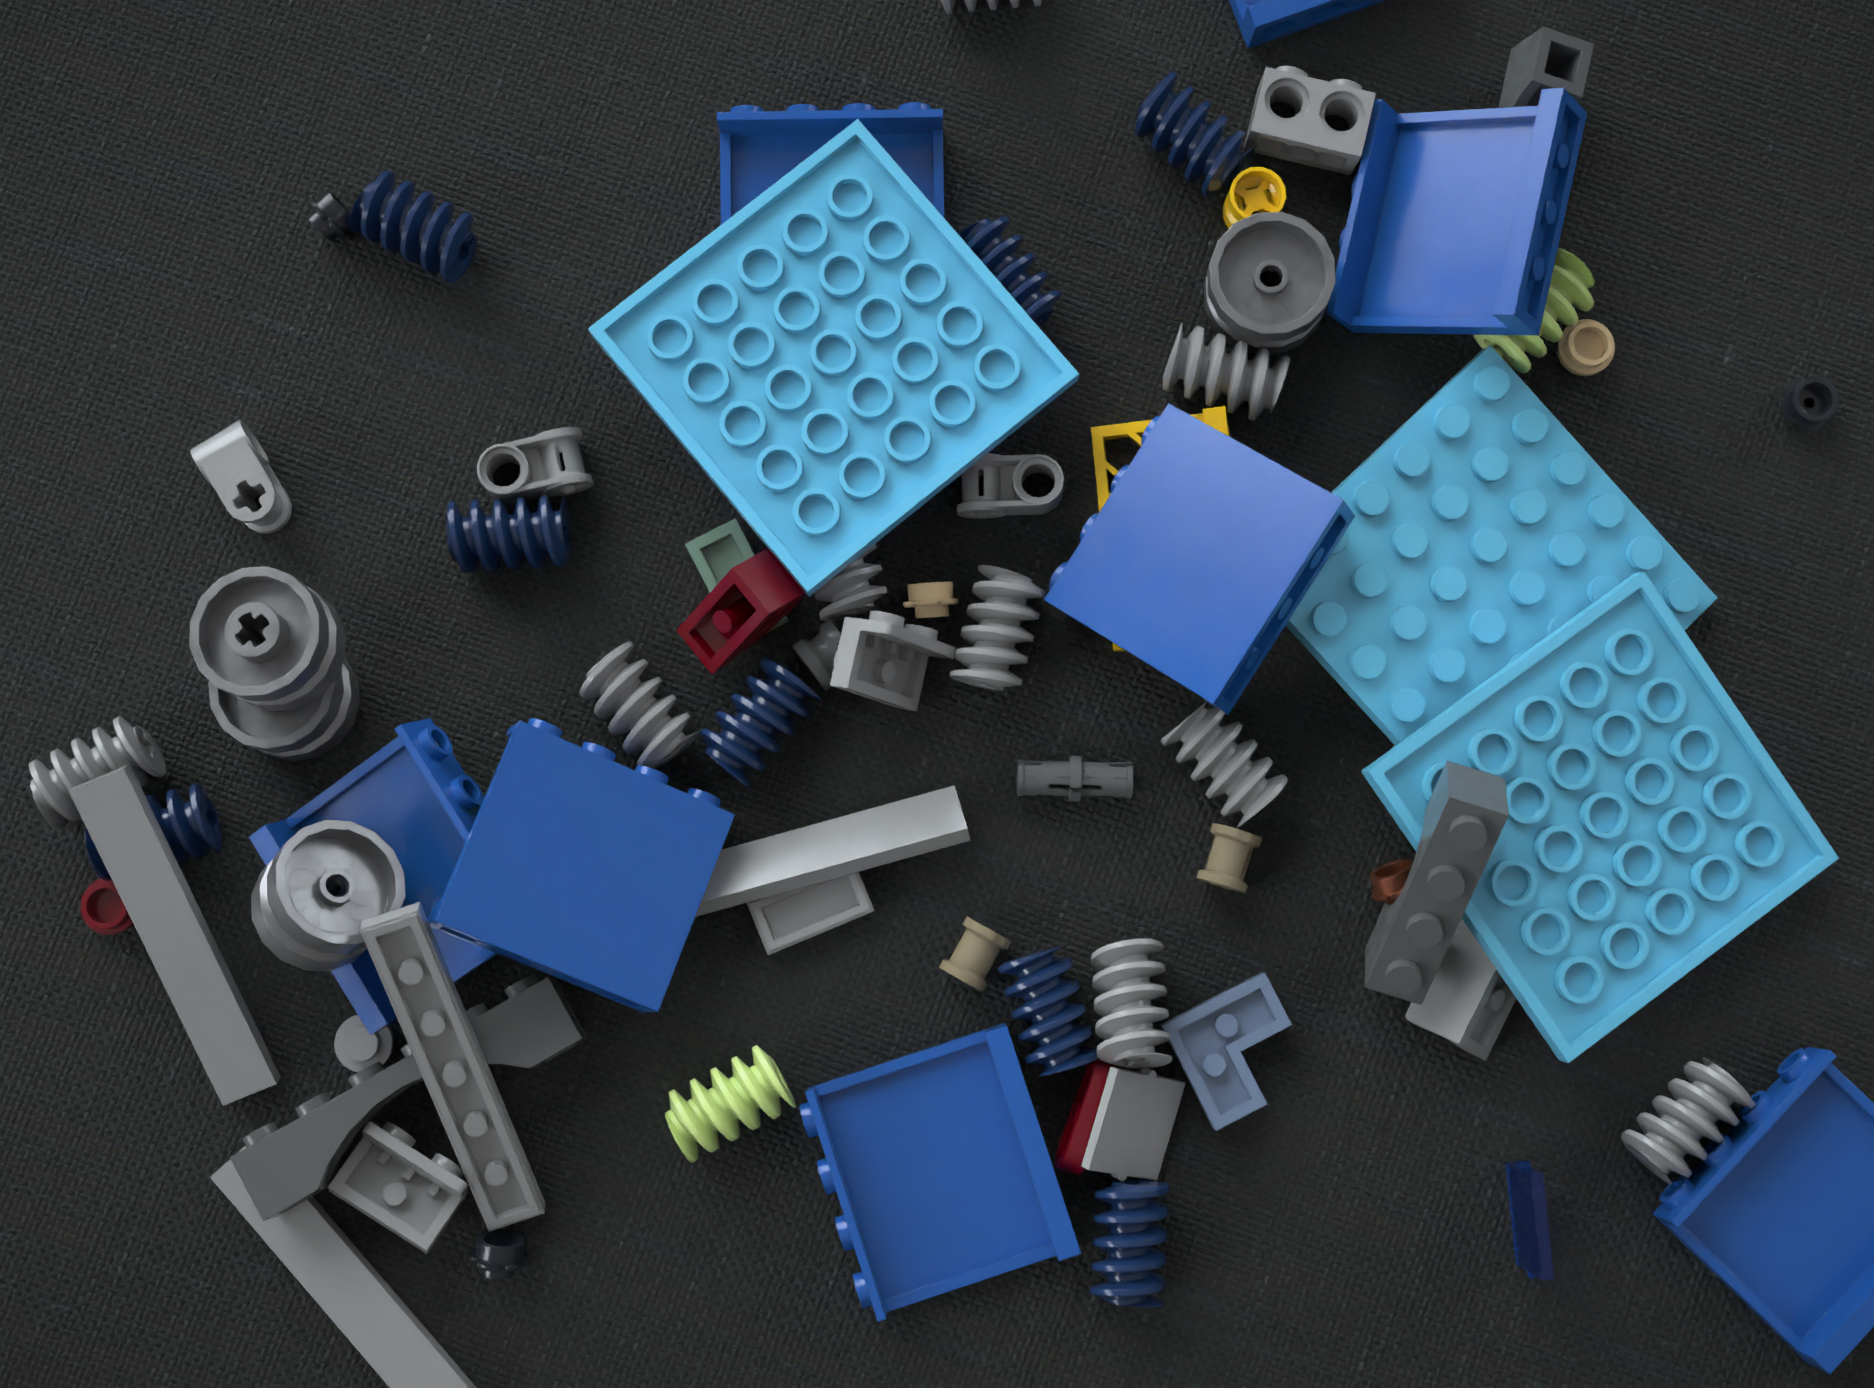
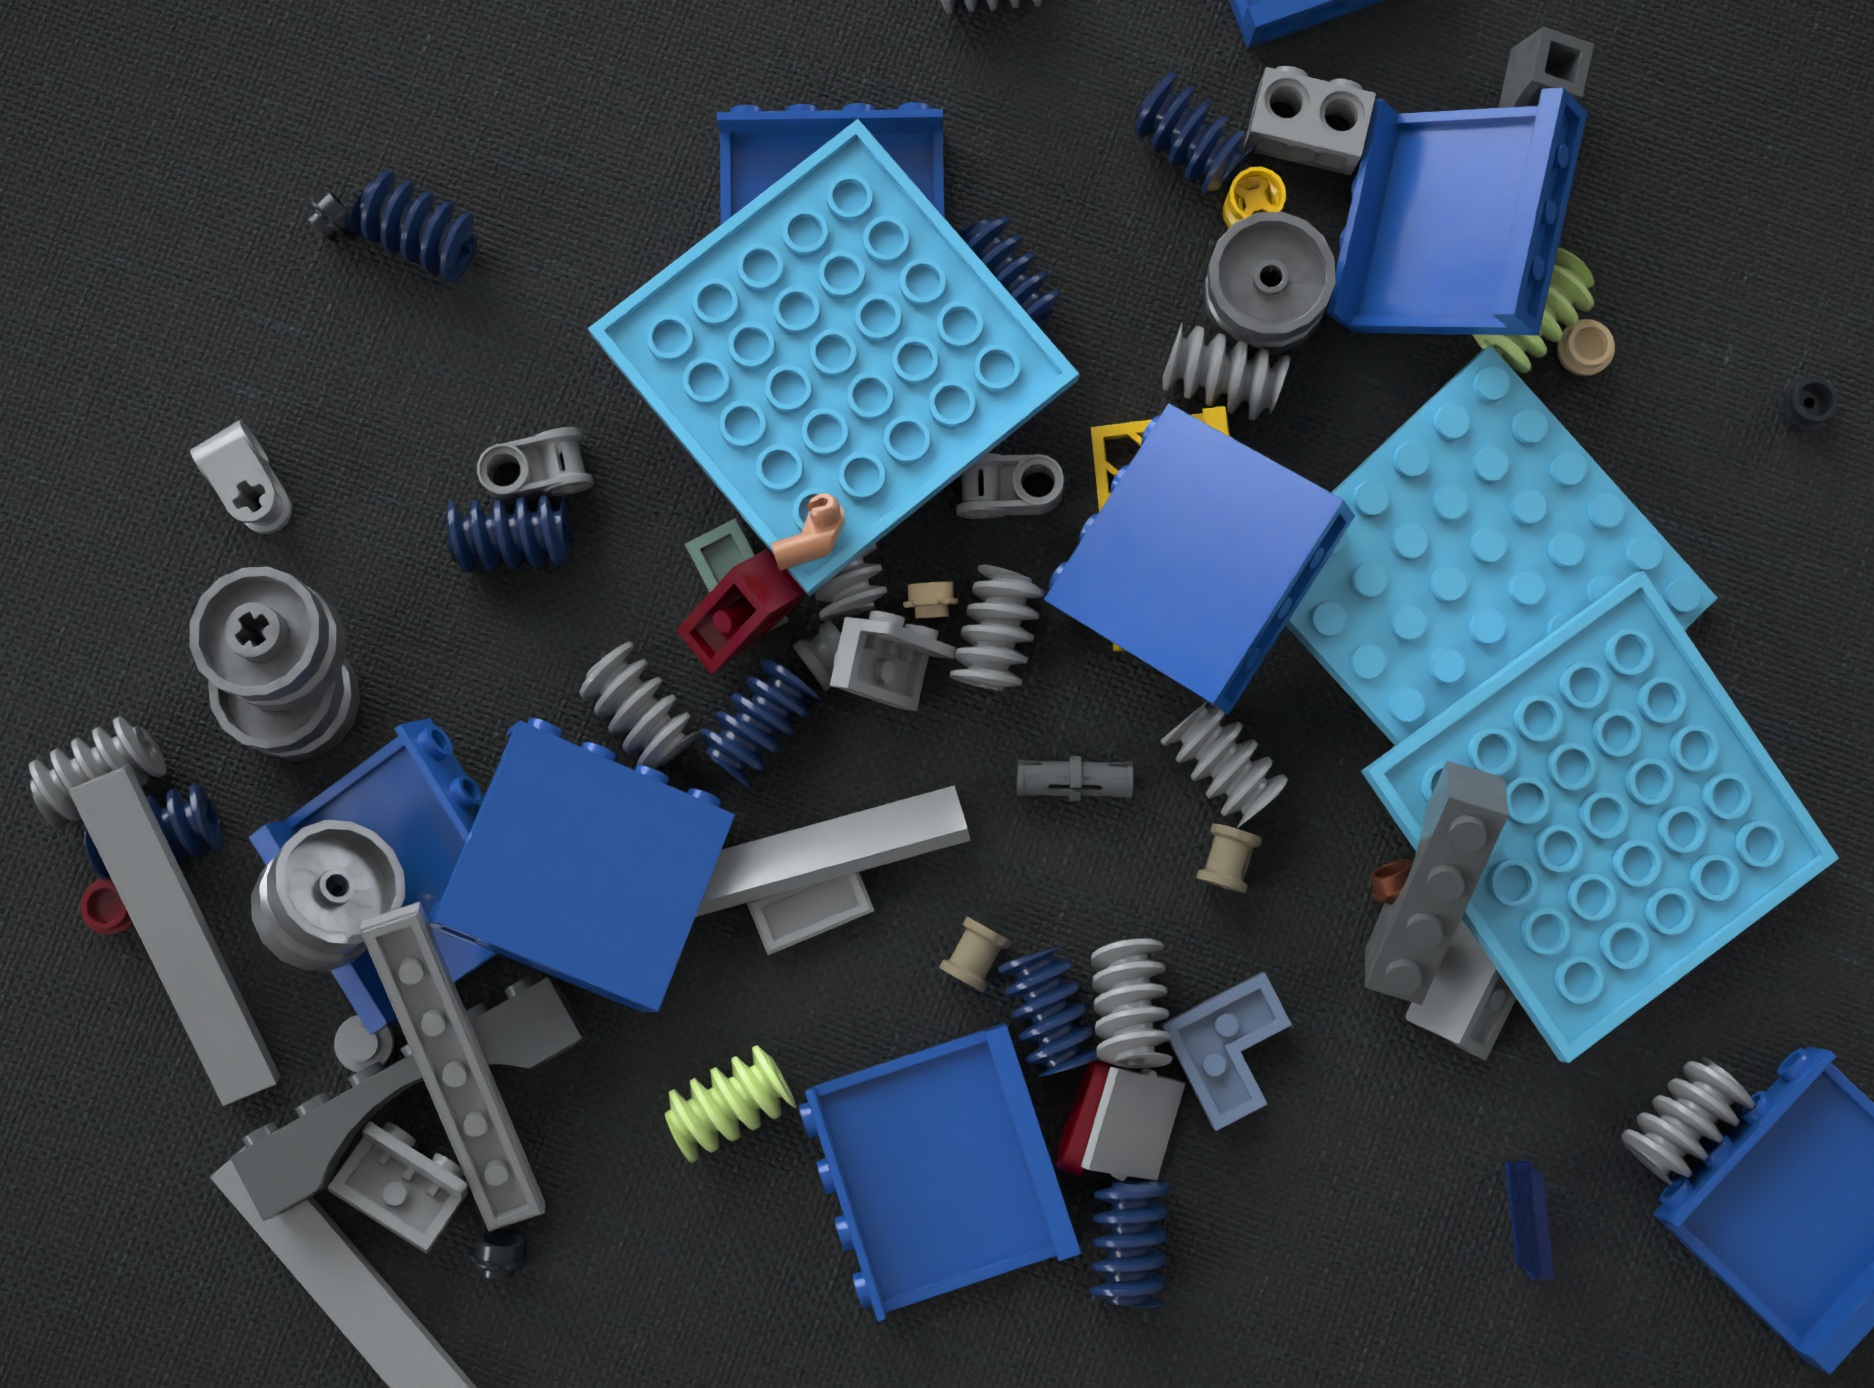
none -> nougat arm [771,493,845,571]

